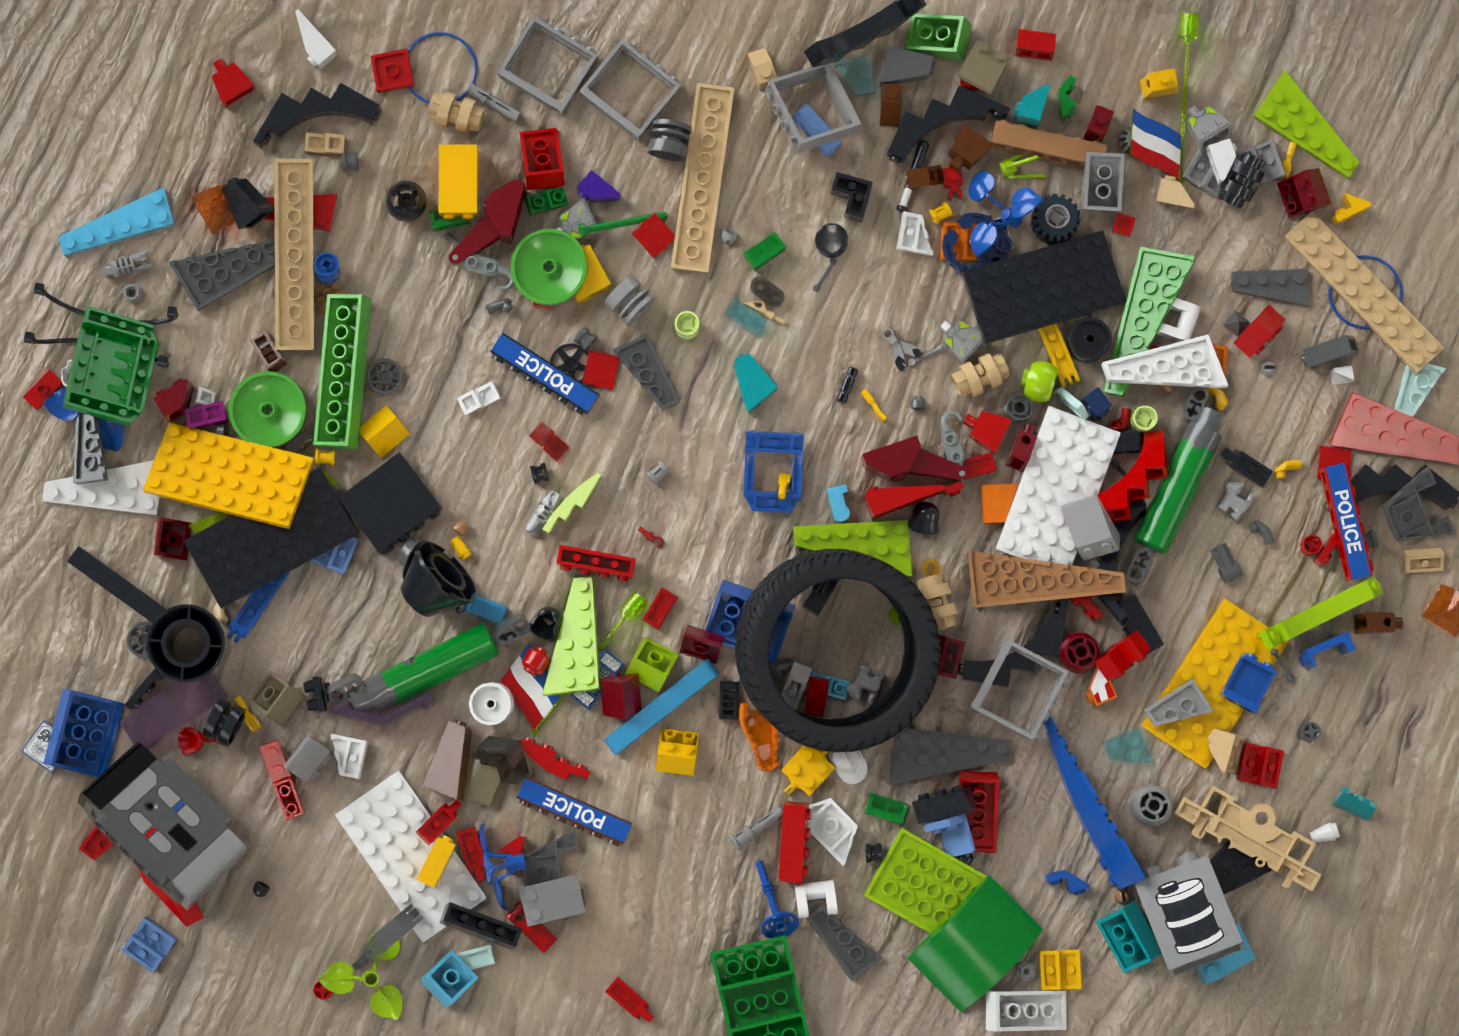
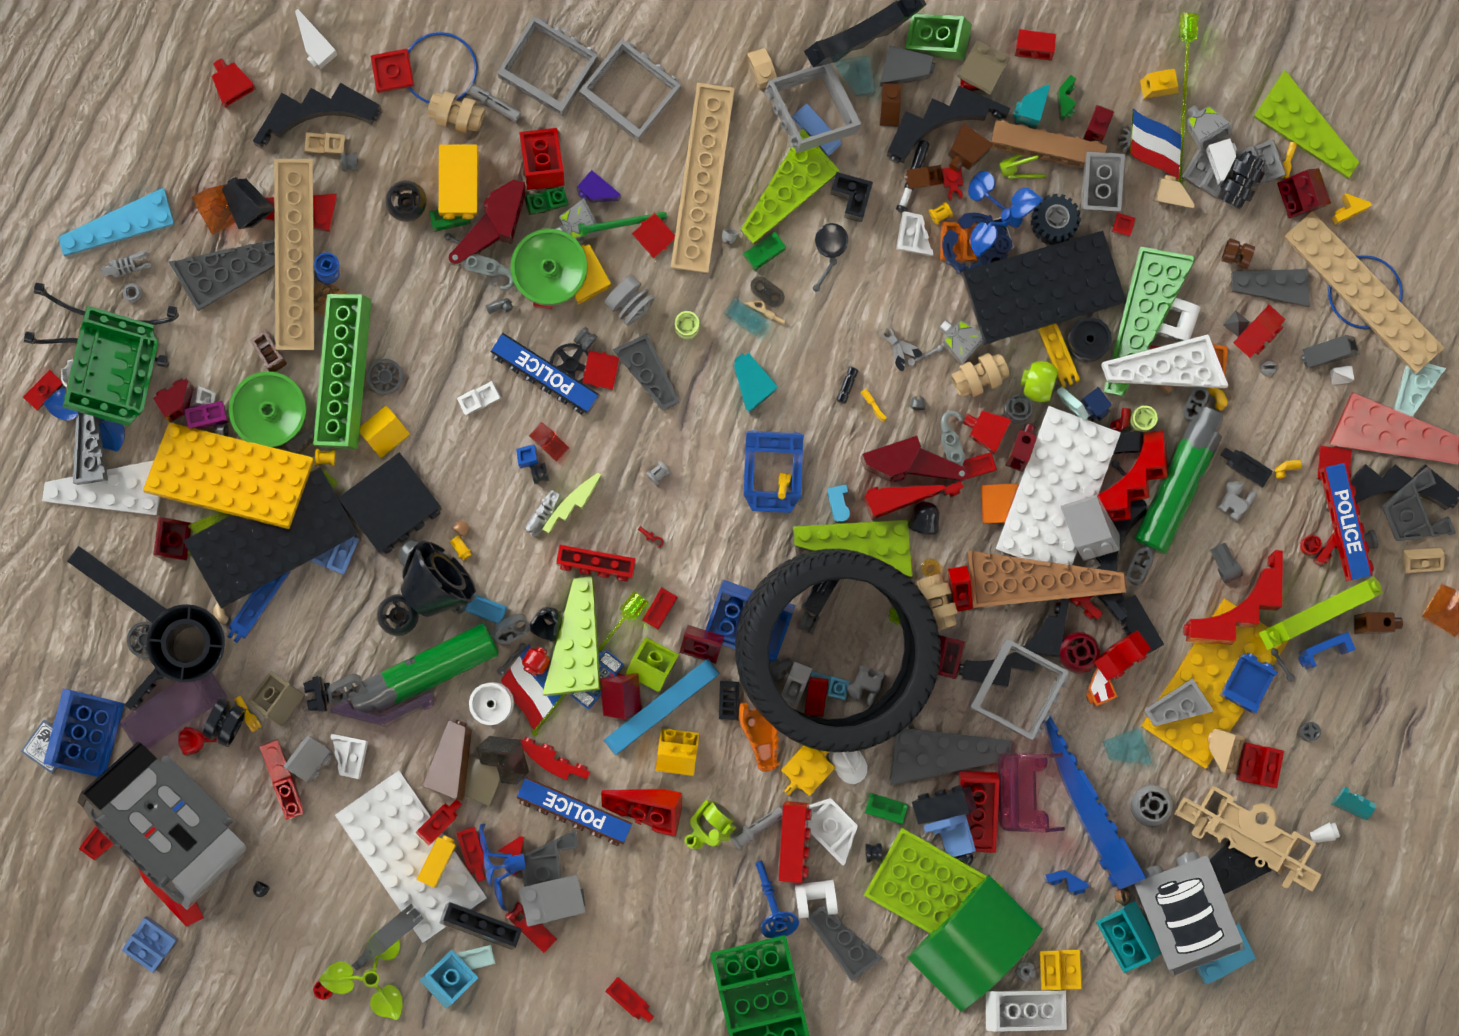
dark grey wheel [647,119,692,161] -> none
dark grey arm [1249,520,1275,545] -> none
none -> black wheel [377,594,419,636]
none -> dark grey hinge [497,643,527,675]
none -> blue plate [516,444,539,468]
none -> red wedge [601,789,682,837]
none -> lime piece [684,800,736,850]
none -> lime wing [741,129,840,244]
none -> dark grey wheel [798,611,819,635]
none -> red slope [948,566,973,612]
none -> clear pink windscreen [998,752,1065,833]
none -> red arch [1183,550,1283,645]
none -> reddish brown wheel [1221,238,1255,270]

